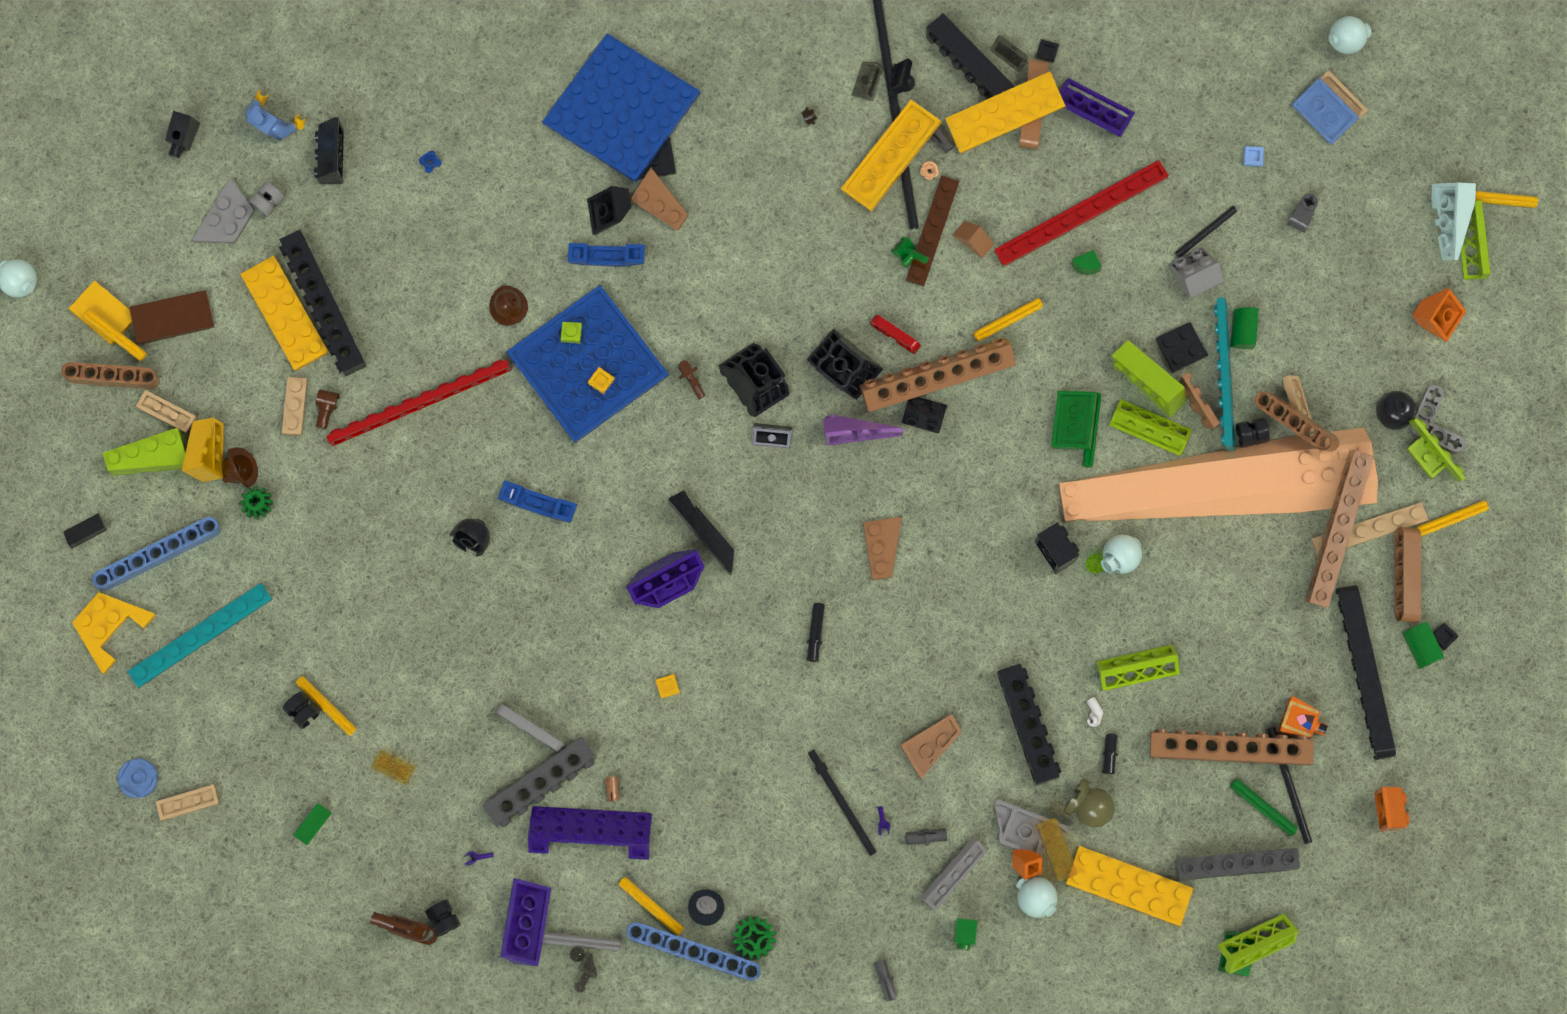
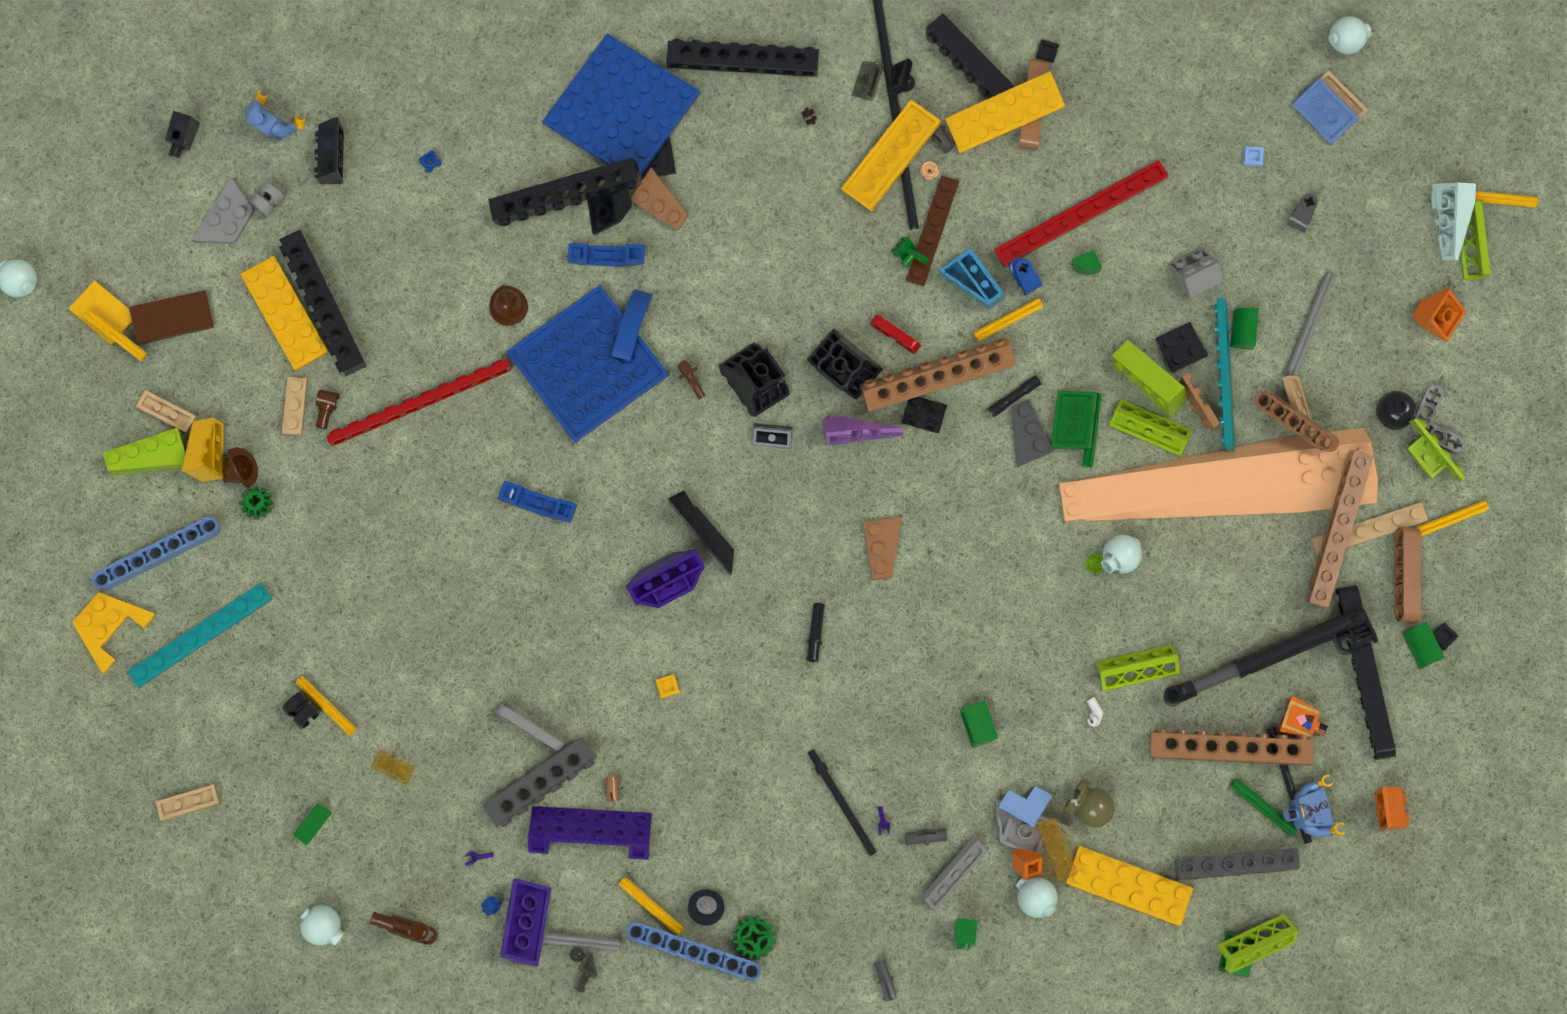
medium nougat beam [61,362,160,389] -> none
black slope [63,513,107,549] -> none
medium blue tile [117,758,158,799] -> none
black wheel [425,899,461,937] -> none
black cylinder [450,518,490,556] -> none
lime plate [561,322,582,344] -> none
yellow tile [588,367,615,395] -> none
medium nougat wing [900,714,961,779] -> none
medium nougat slope [953,221,994,258] -> none
clear smoke slope [990,35,1029,72] -> none
black brick [997,663,1061,786] -> none
black brick [1035,522,1080,574] -> none
dark purple slope [1059,78,1135,137] -> none
black axle [1102,734,1118,774] -> none
black bar [1175,206,1237,257] -> none
black wheel [1236,418,1270,448] -> none
none -> light aqua brick [300,905,344,946]
none -> blue plate [481,896,502,916]
none -> black brick [488,158,642,226]
none -> blue slope [612,289,653,361]
none -> black brick [666,39,819,77]
none -> dark azure wedge [939,248,1005,309]
none -> green brick [960,701,998,748]
none -> black piece [988,375,1041,417]
none -> light blue tile [999,786,1053,827]
none -> blue piece [1009,257,1042,296]
none -> dark grey wing [1011,399,1053,467]
none -> black piece [1163,606,1378,707]
none -> medium blue torso [1283,775,1346,838]
none -> light grey axle [1286,272,1335,376]

